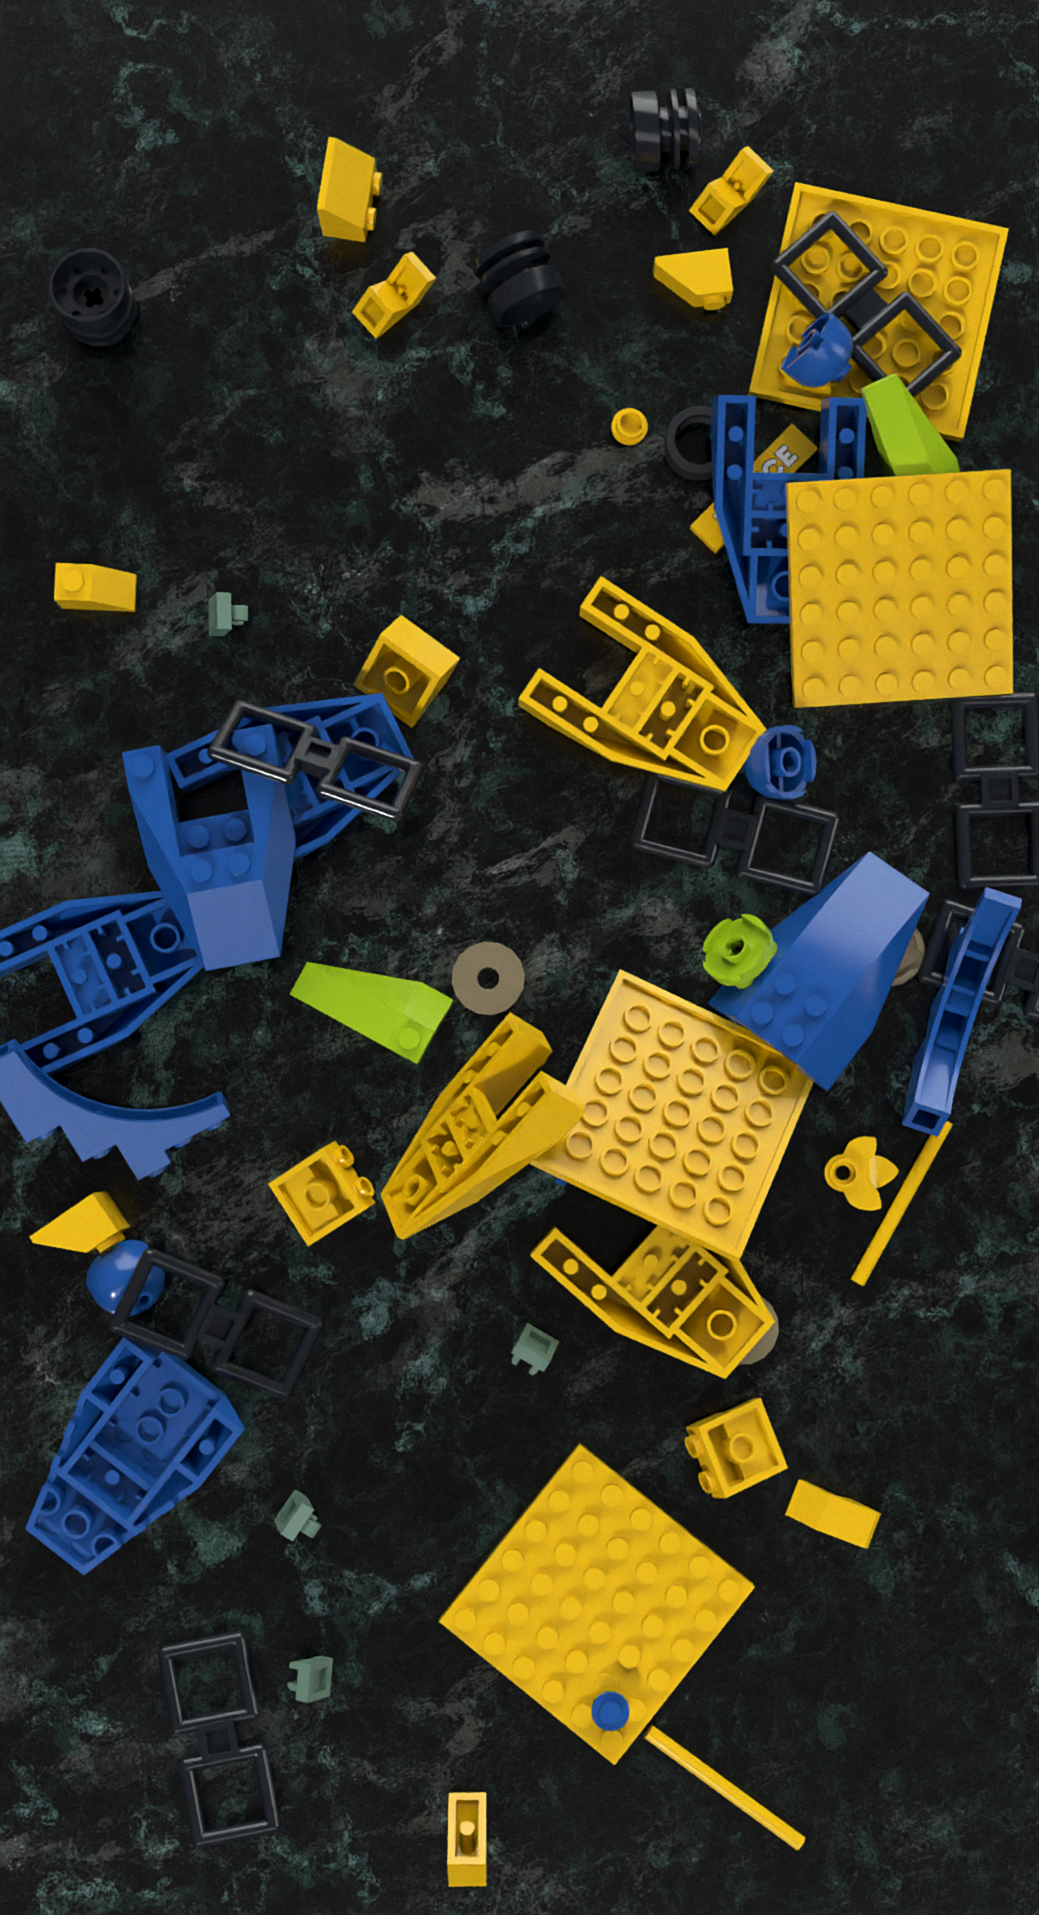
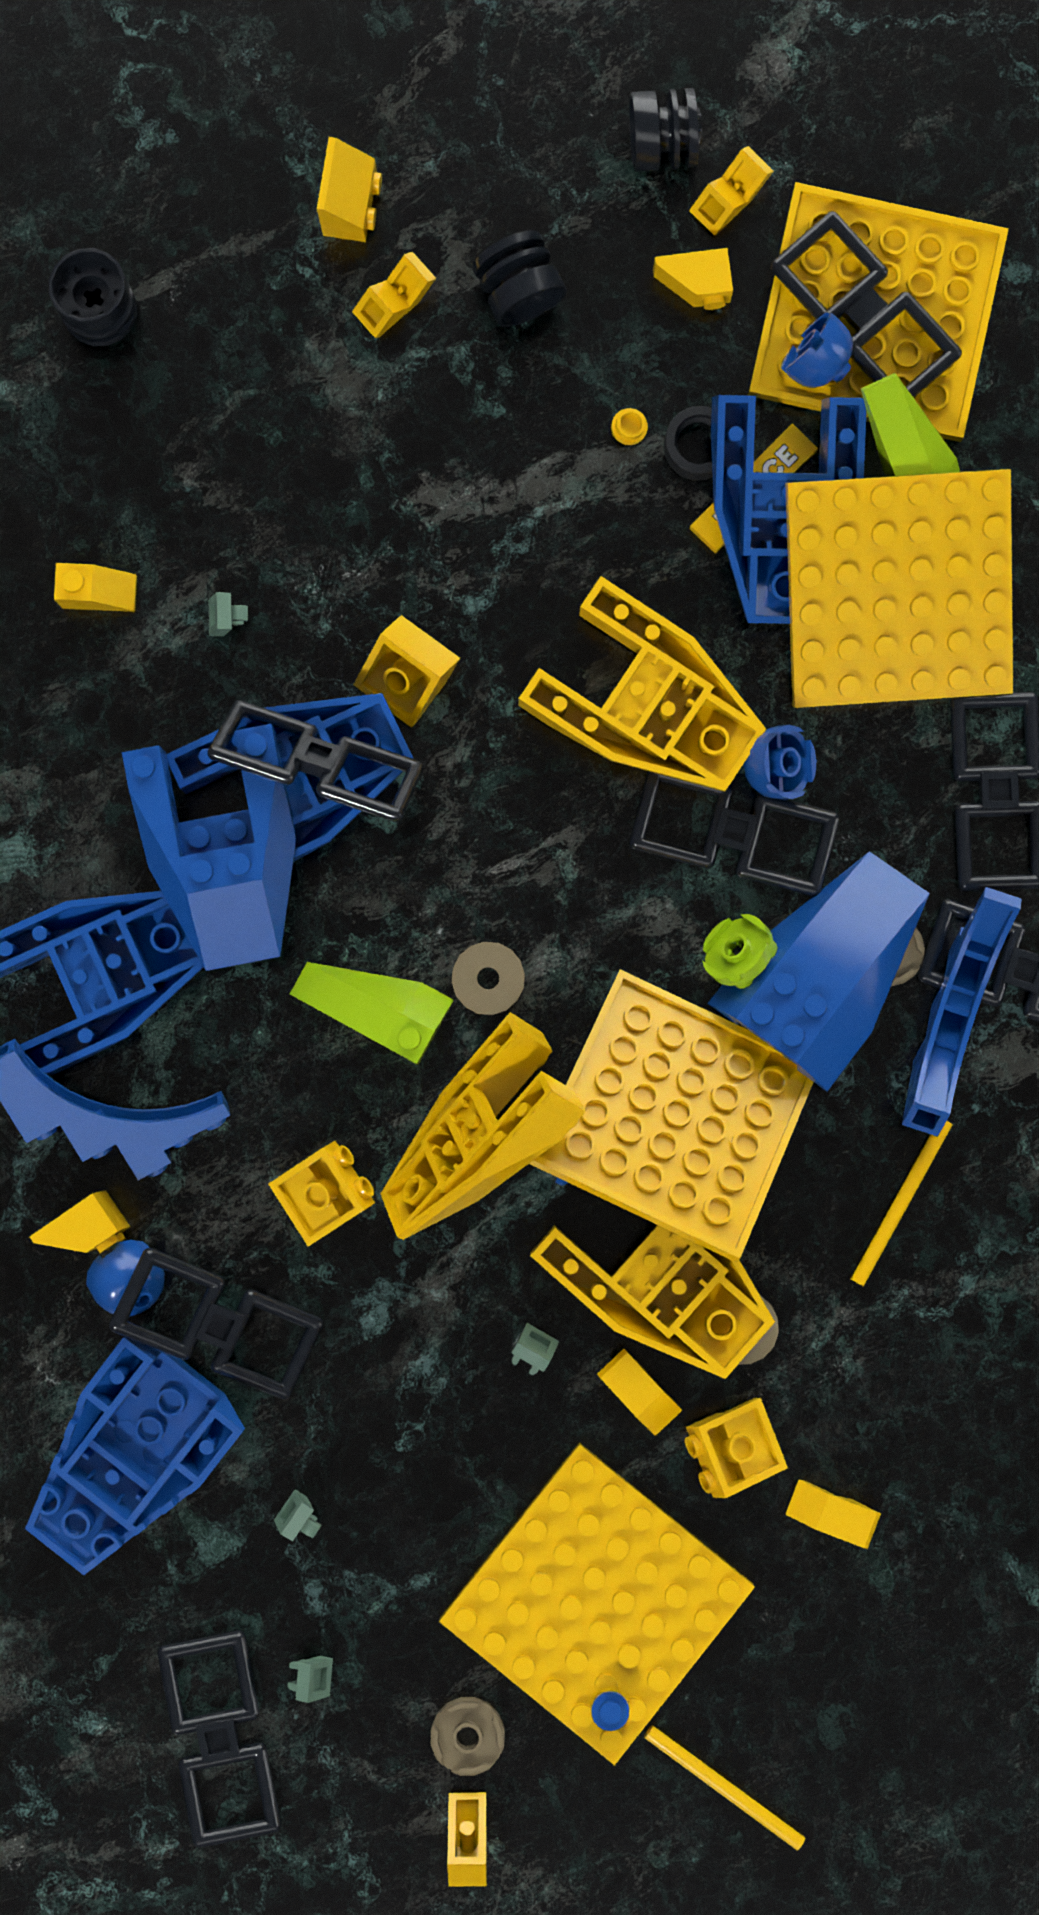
yellow plate [824,1136,899,1211] -> none
none -> dark tan tile [431,1697,505,1776]
none -> yellow slope [597,1349,682,1436]

